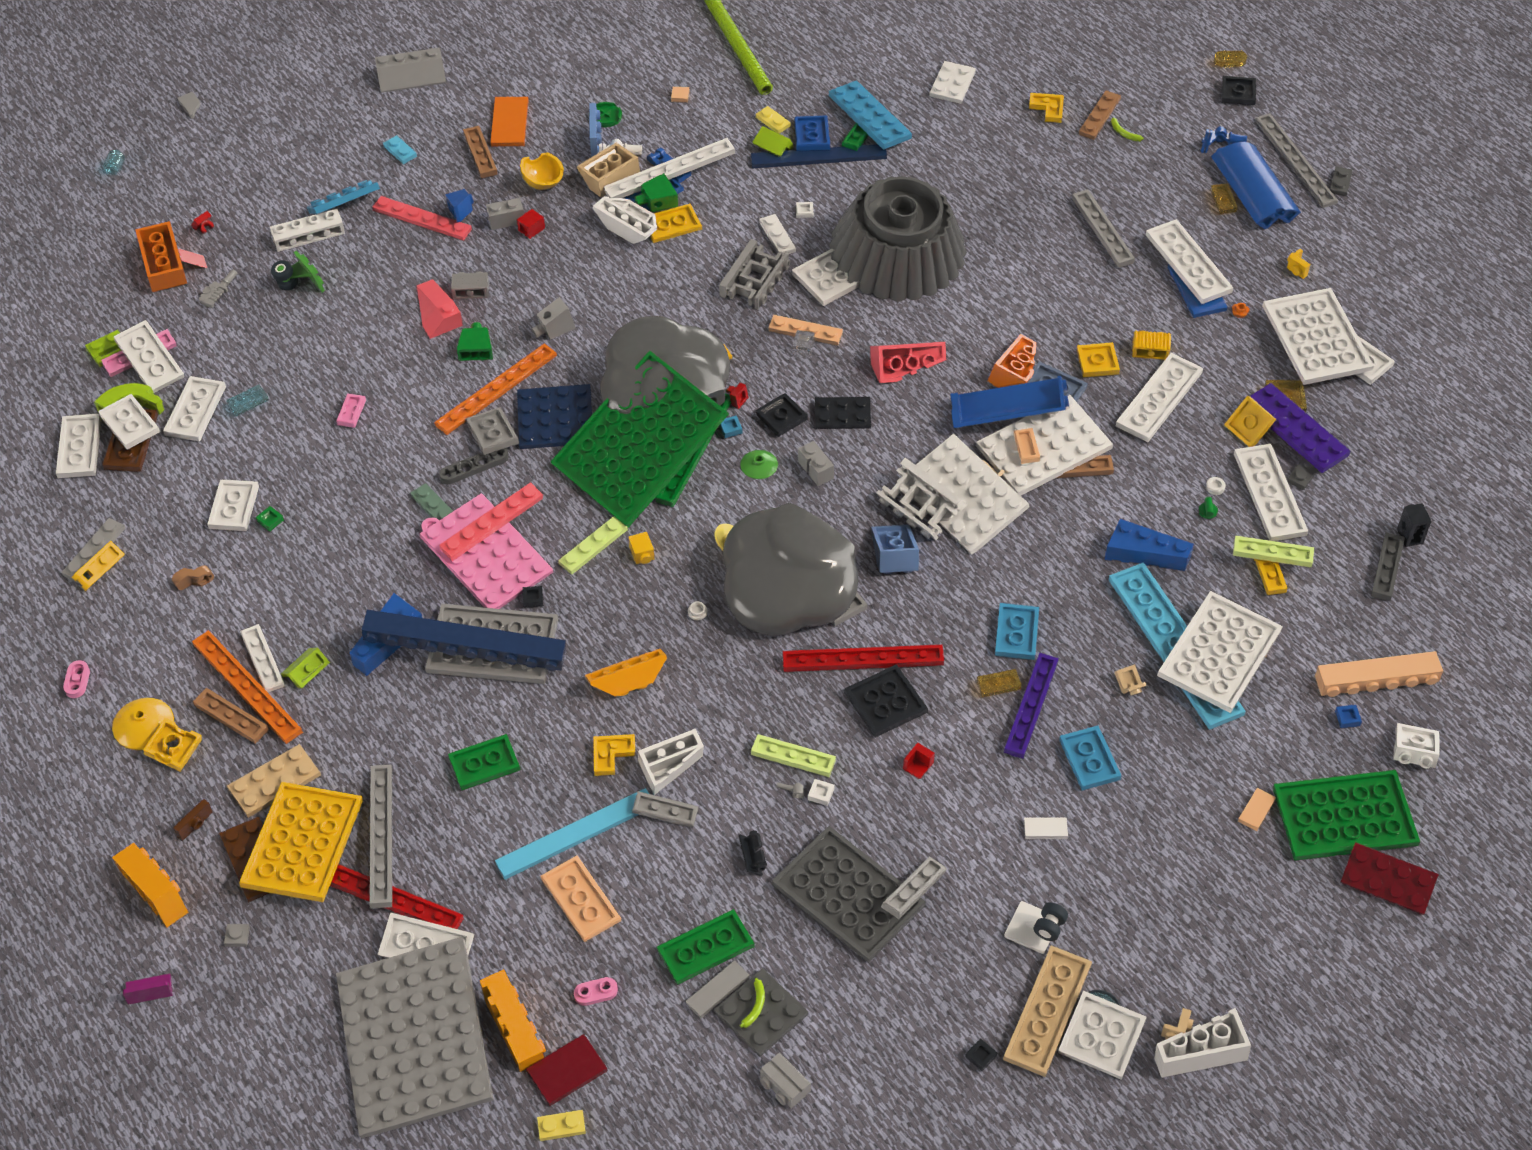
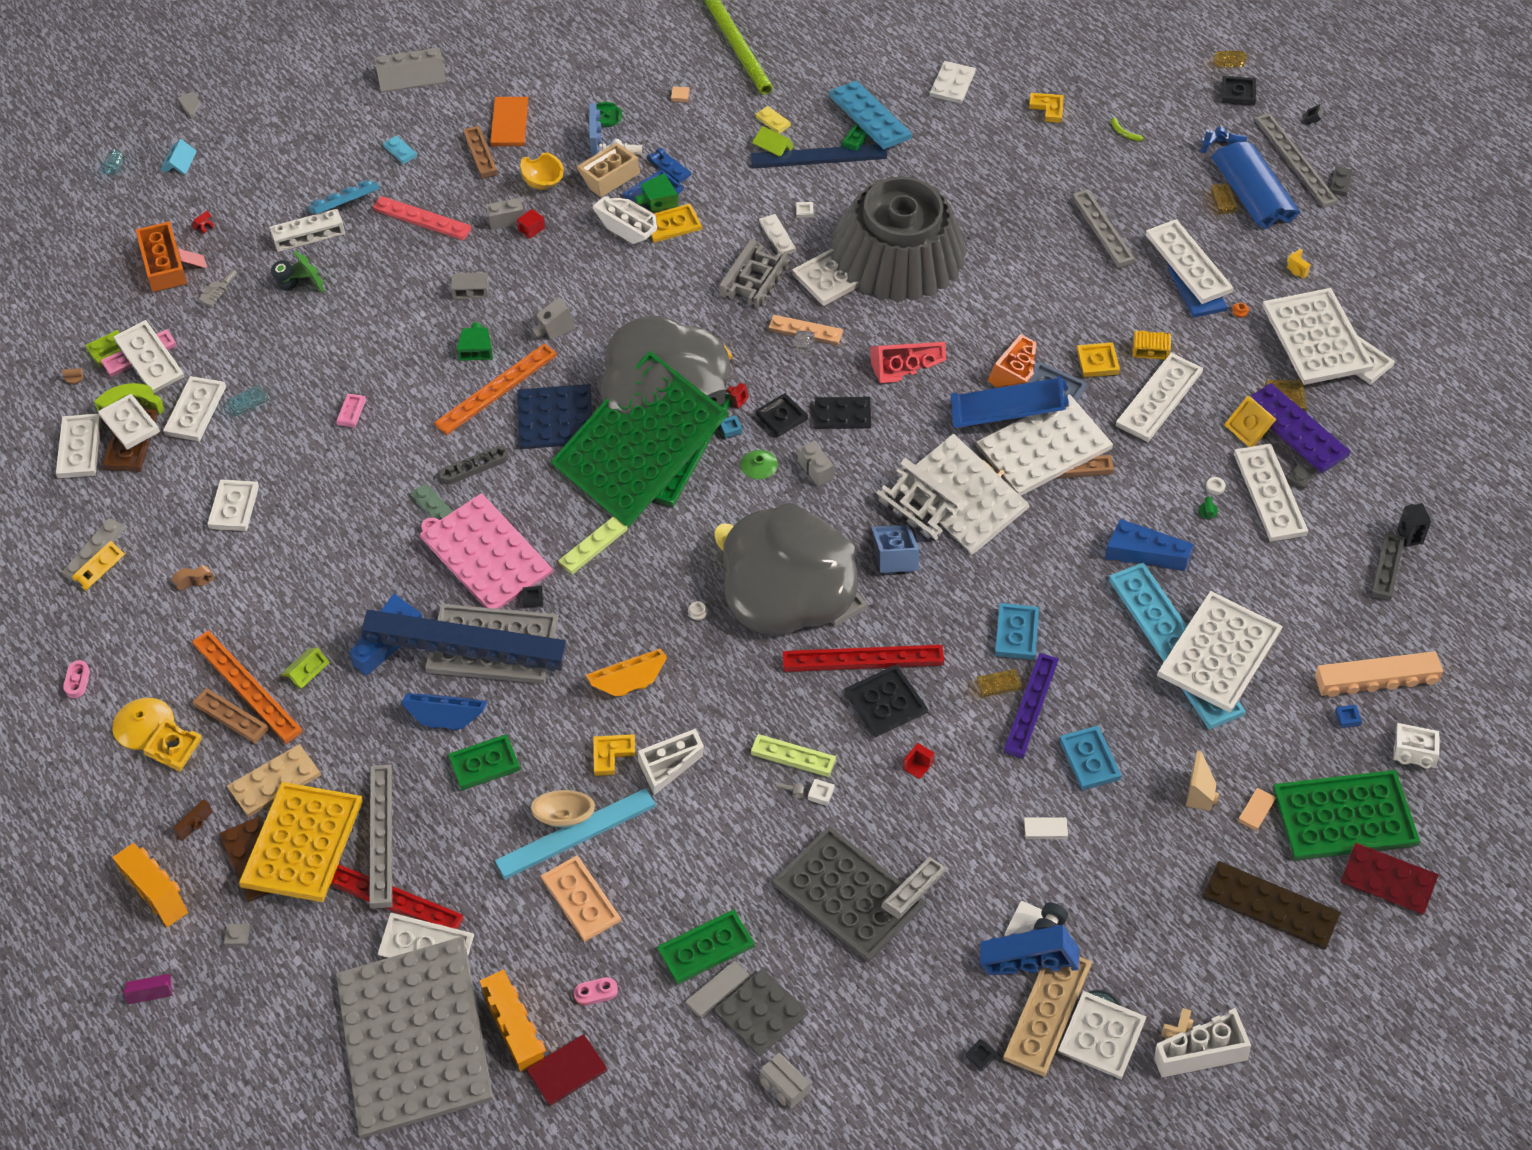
white tile [240,624,285,692] -> none
green plate [256,506,284,532] -> none
coral wedge [417,279,463,339] -> none
coral plate [440,482,543,561] -> none
blue slope [445,189,474,222] -> none
light grey tile [466,407,519,455] -> none
light yellow plate [537,1110,586,1141] -> none
white plate [604,138,735,199] -> none
yellow brick [628,532,655,565] -> none
light grey tile [632,791,698,827] -> none
black hinge [739,830,767,876] -> none
lime piece [740,978,765,1028] -> none
blue tile [794,115,830,151] -> none
light nougat tile [1014,428,1040,464] -> none
medium nougat plate [1079,90,1121,140] -> none
tan bracket [1114,664,1147,696] -> none
yellowish green plate [1233,536,1314,568] -> none
yellow plate [1254,559,1287,595] -> none
none -> medium nougat plate [62,368,84,384]
none -> medium azure panel [160,139,197,174]
none -> blue wedge [402,693,487,730]
none -> tan dish [531,790,595,828]
none -> blue wedge [980,925,1079,975]
none -> tan slope [1186,750,1219,811]
none -> dark brown plate [1203,861,1341,950]
none -> black plate [1304,104,1325,124]

